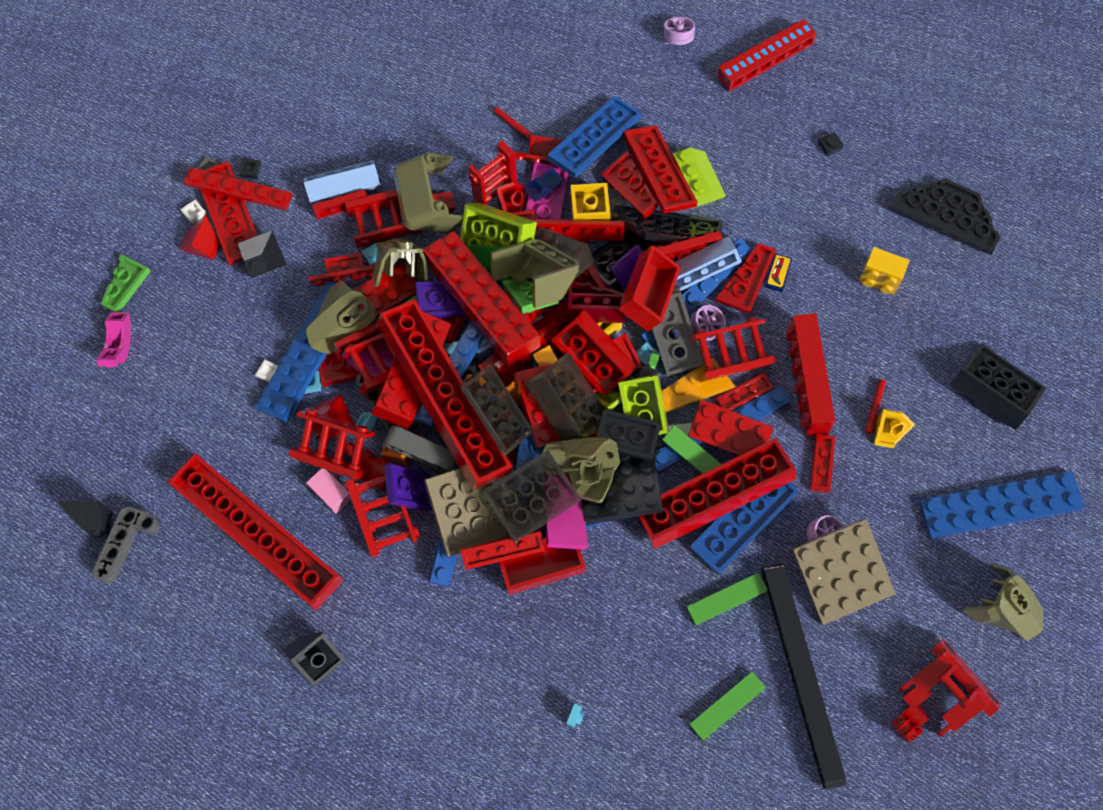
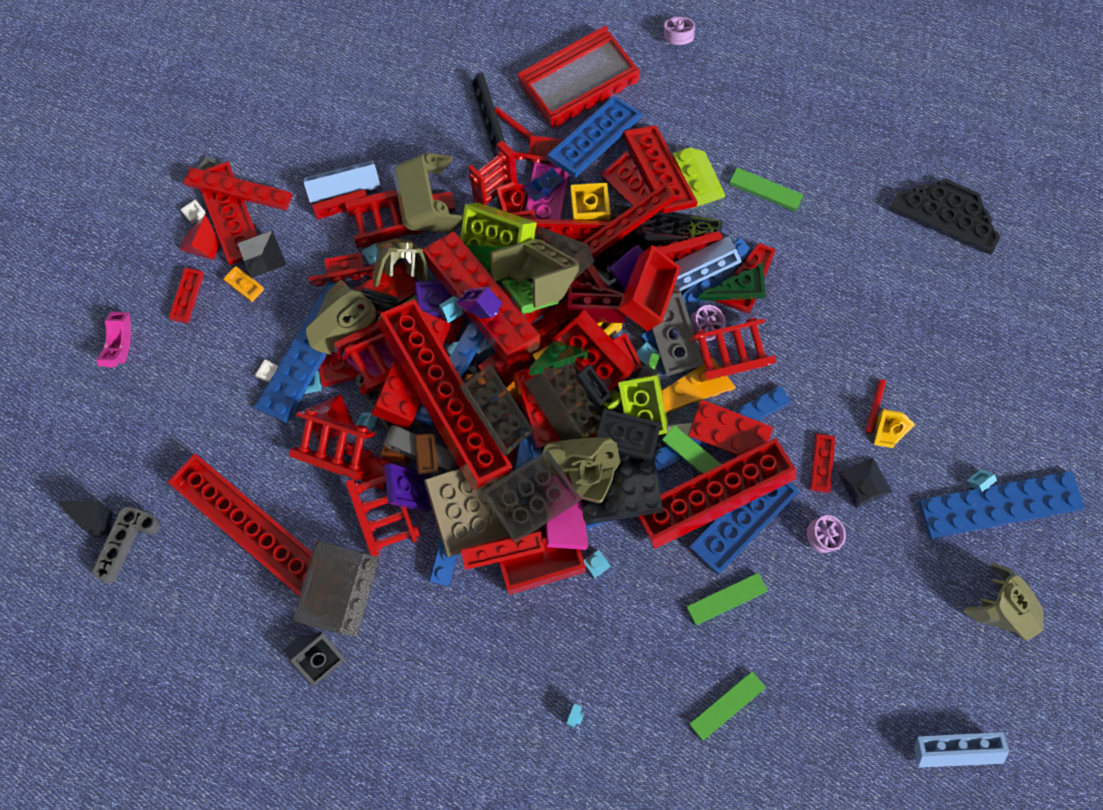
bright green wing [101,254,151,312] -> none
black plate [239,158,261,179] -> none
bright pink brick [306,468,352,514] -> none
red tile [715,372,774,411] -> none
red brick [717,19,817,92] -> none
black beam [762,563,846,790] -> none
slope [764,253,793,292] -> none
red brick [785,313,836,436] -> none
dark tan plate [791,518,896,625] -> none
black plate [818,132,844,156] -> none
yellow brick [859,247,910,295] -> none
red container [890,638,1001,743] -> none
black slope [950,343,1046,430] -> none
none -> red plate [169,268,204,324]
none -> light orange plate [223,266,264,303]
none -> clear smoke slope [292,540,380,637]
none -> black tile [361,288,398,311]
none -> reddish brown tile [414,434,439,475]
none -> medium azure plate [439,296,464,323]
none -> dark purple slope [457,287,503,318]
none -> black tile [470,72,506,166]
none -> window [518,25,640,129]
none -> dark green wing [529,341,588,376]
none -> black tile [574,364,612,407]
none -> red plate [580,182,677,260]
none -> medium azure plate [584,550,610,578]
none -> dark green wing [699,263,766,301]
none -> bright green tile [729,167,803,212]
none -> black slope [838,458,892,508]
none -> light blue brick [914,732,1009,768]
none -> medium azure plate [967,469,997,492]

